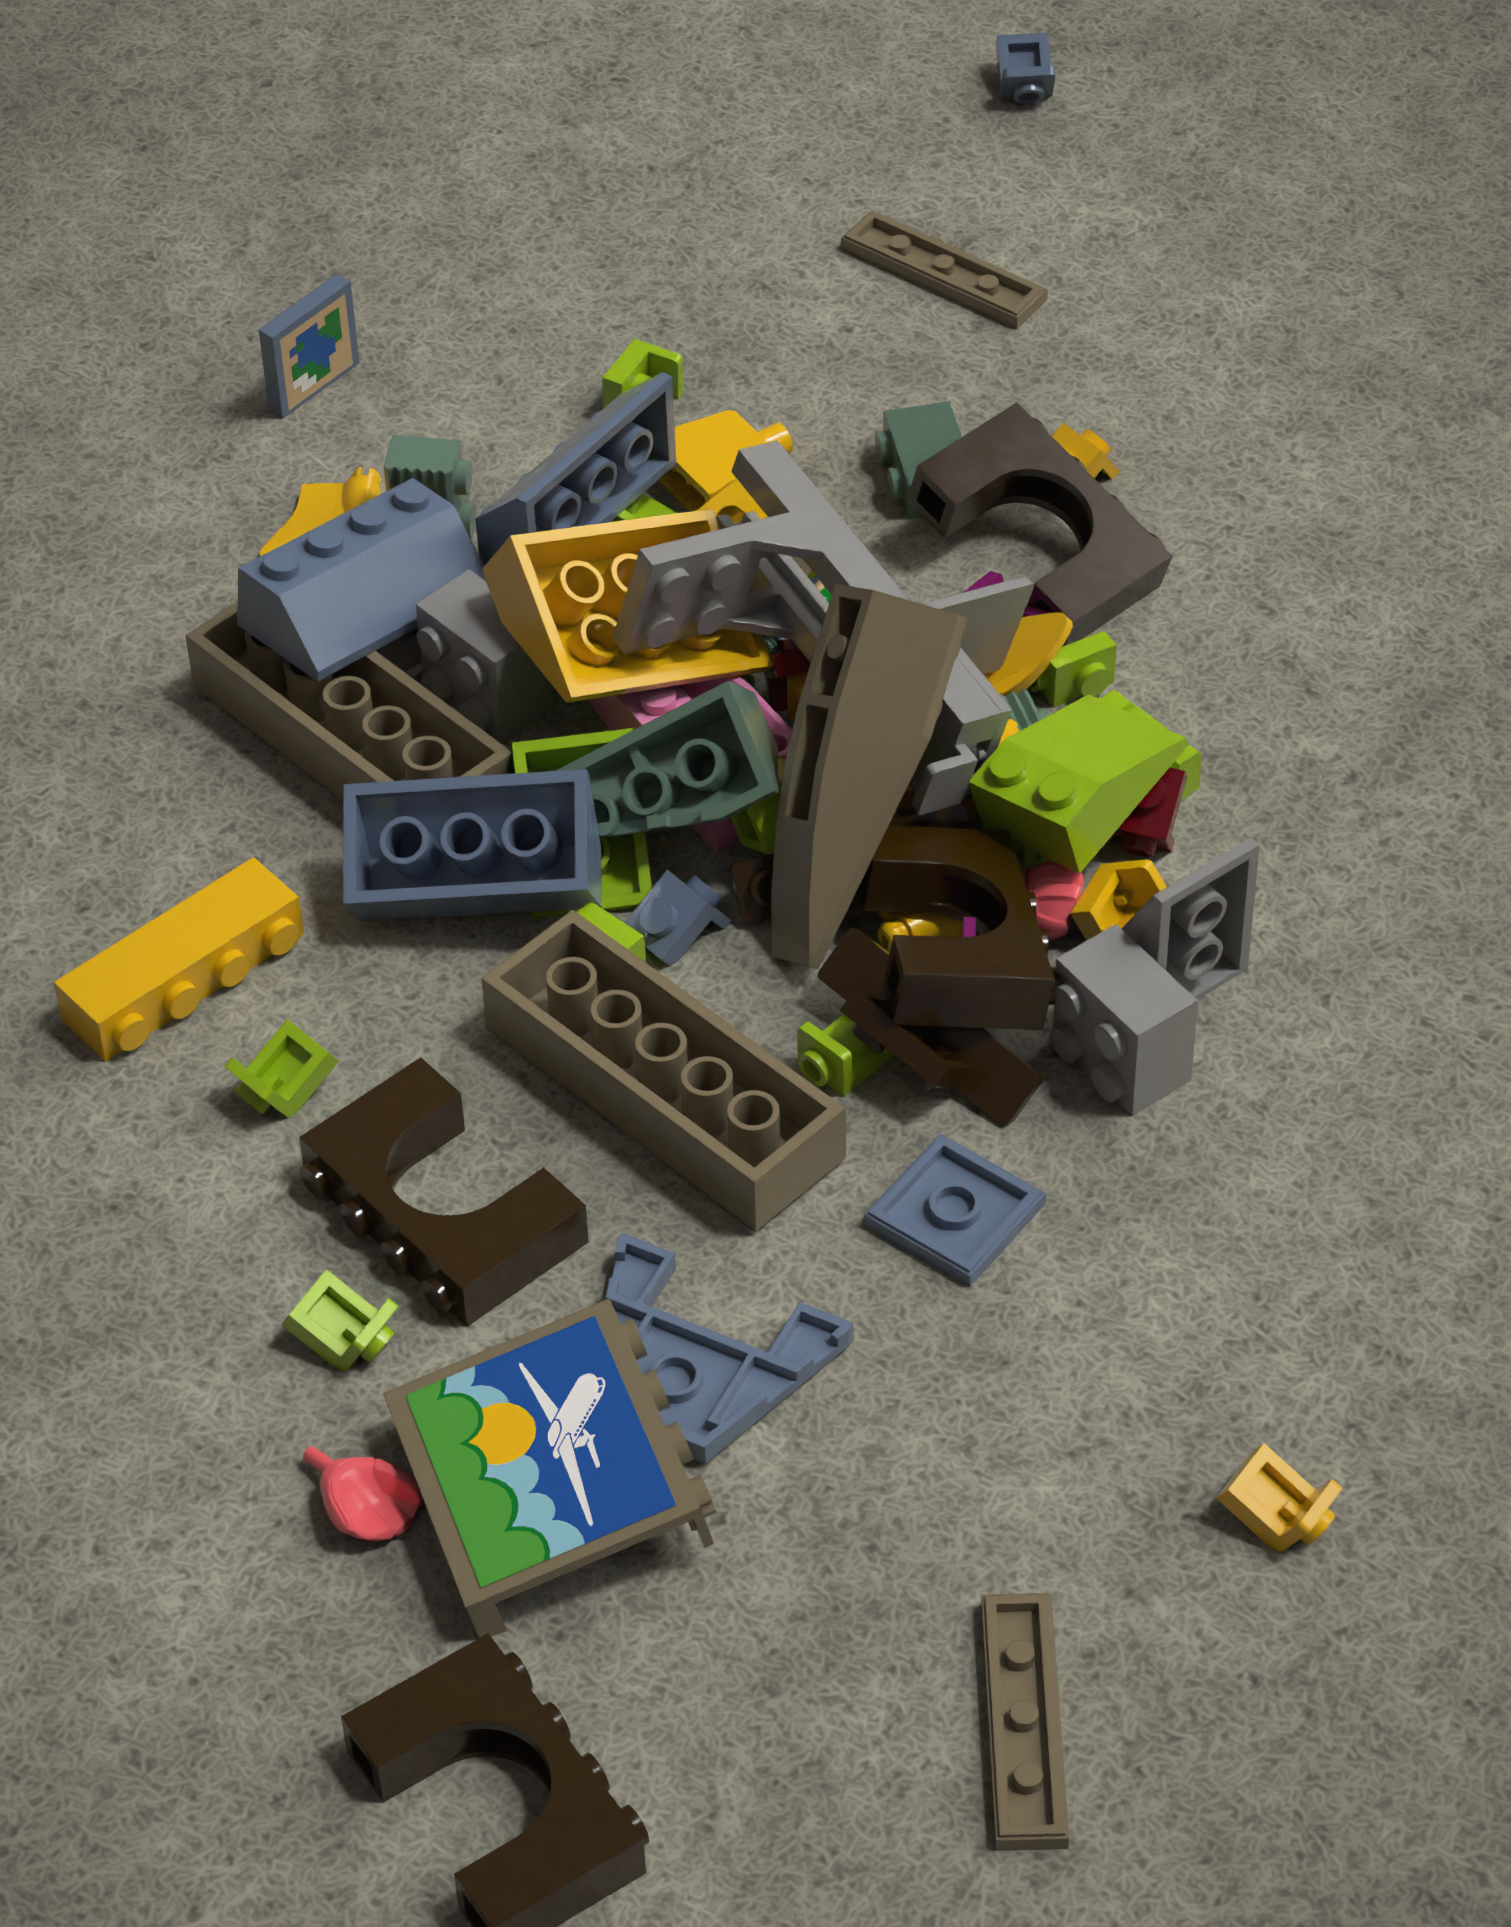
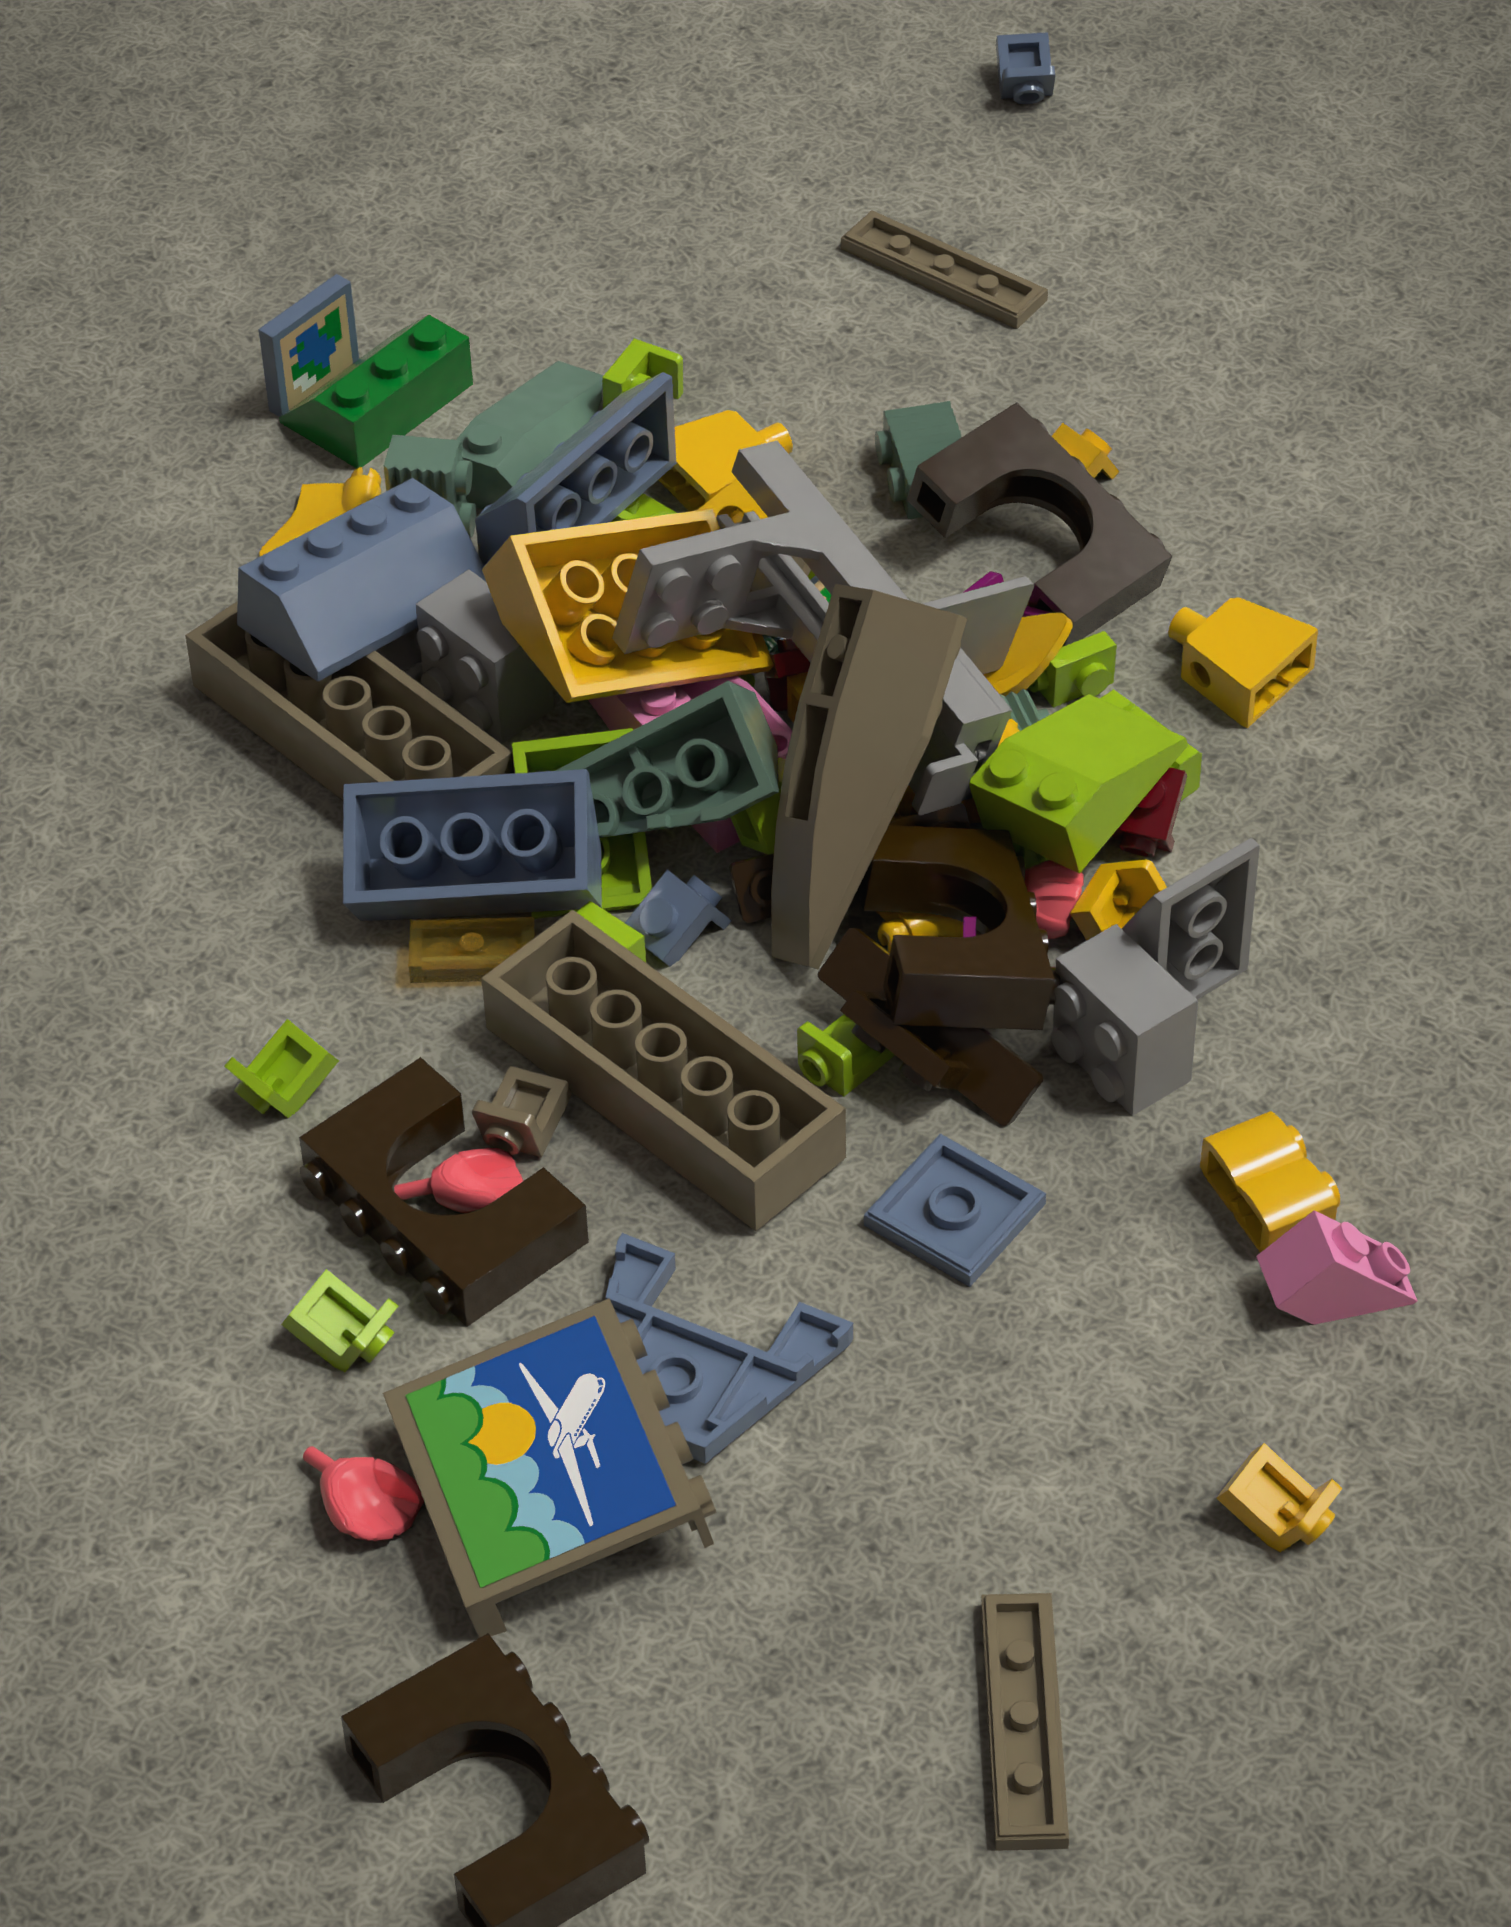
yellow brick [53,857,304,1062] -> none
none -> green slope [279,315,473,469]
none -> coral piece [394,1148,524,1213]
none -> clear yellow plate [408,917,535,983]
none -> sand green wedge [456,361,604,510]
none -> dark tan bracket [472,1066,572,1158]
none -> yellow torso [1168,597,1318,728]
none -> yellow brick [1200,1111,1341,1253]
none -> bright pink slope [1256,1210,1418,1325]

